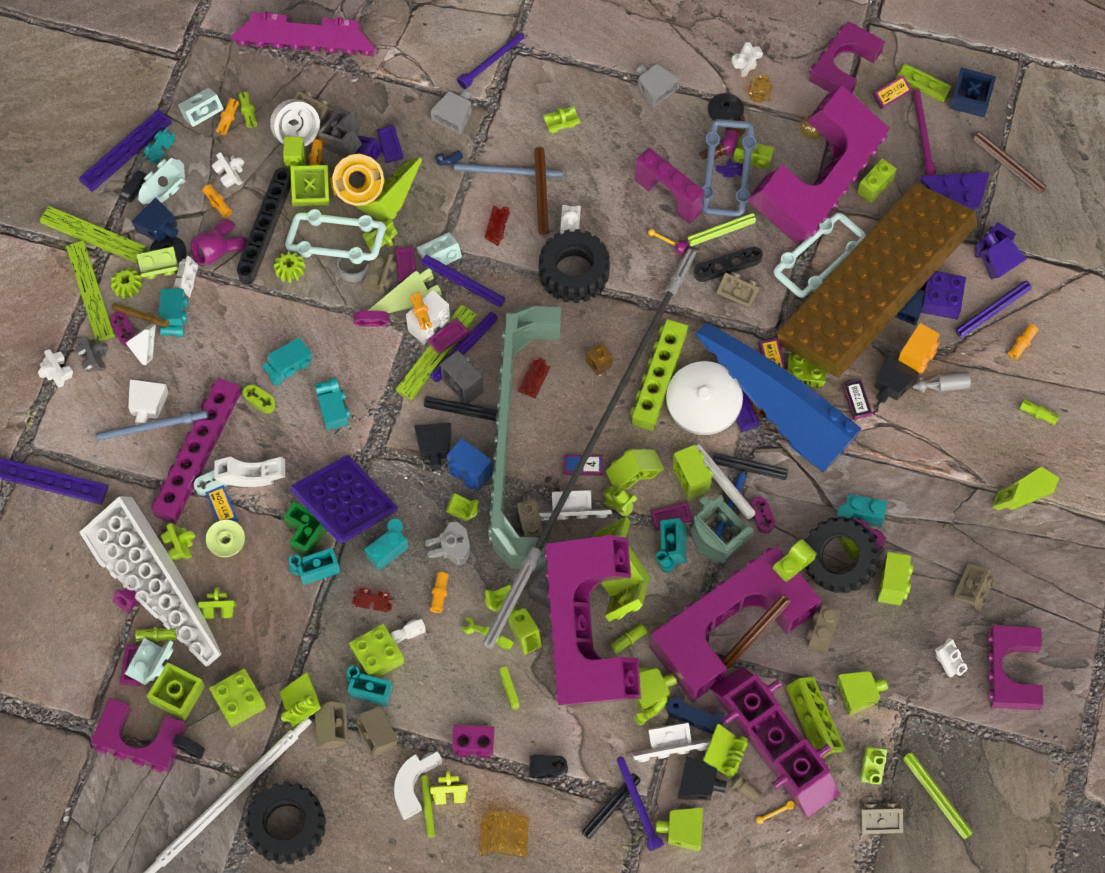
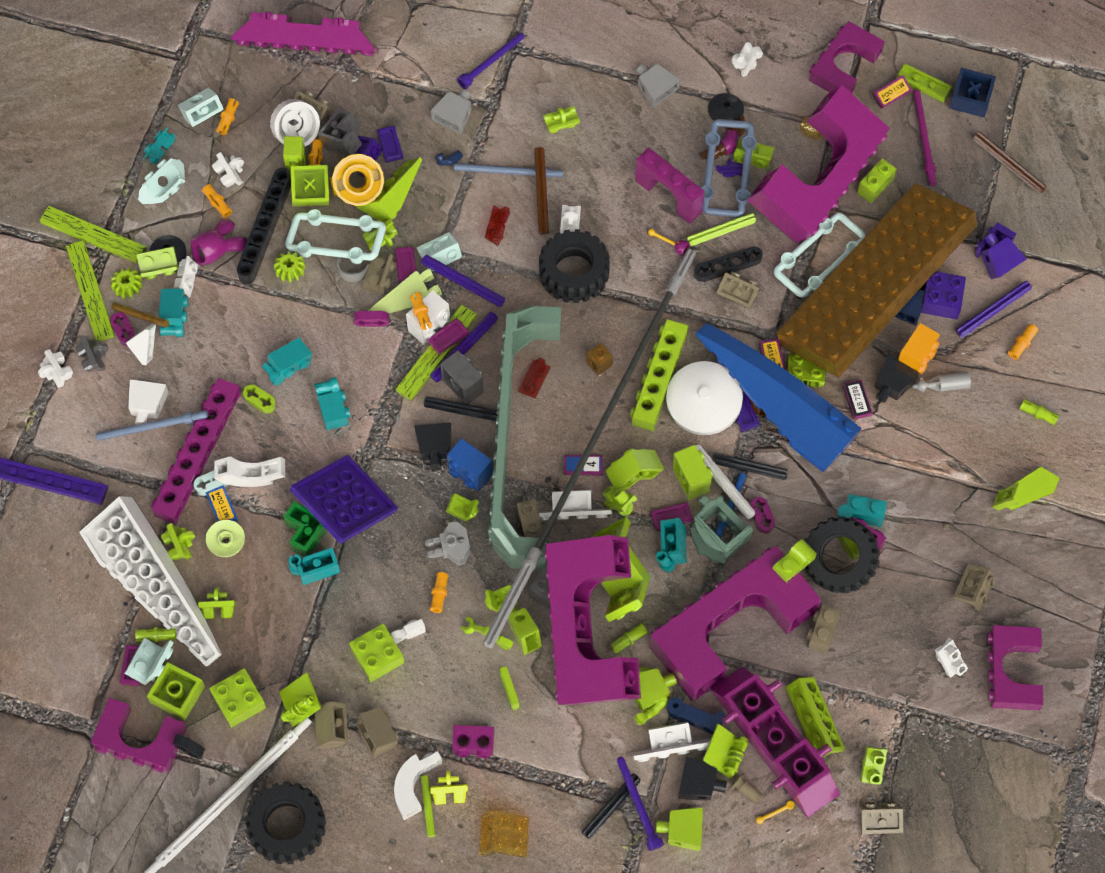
dark purple tile [79,109,172,192] -> none
magenta bracket [113,585,139,613] -> none
black beam [121,170,147,203] -> none
dark blue torso [131,197,178,242] -> none
lime pin [238,92,258,128] -> none
teal hinge [346,665,393,707] -> none
clear red hinge [352,588,395,613] -> none
teal hinge [364,519,408,571] -> none
black piece [529,755,568,779] -> none
reddish brown axle [721,595,790,671] -> none
clear yellow head [747,75,773,103] -> none
lime torso [837,671,888,716] -> none
lime brick [877,552,914,606] -> none
lime axle [903,752,973,839] -> none
dark purple wing [920,172,989,210] -> none

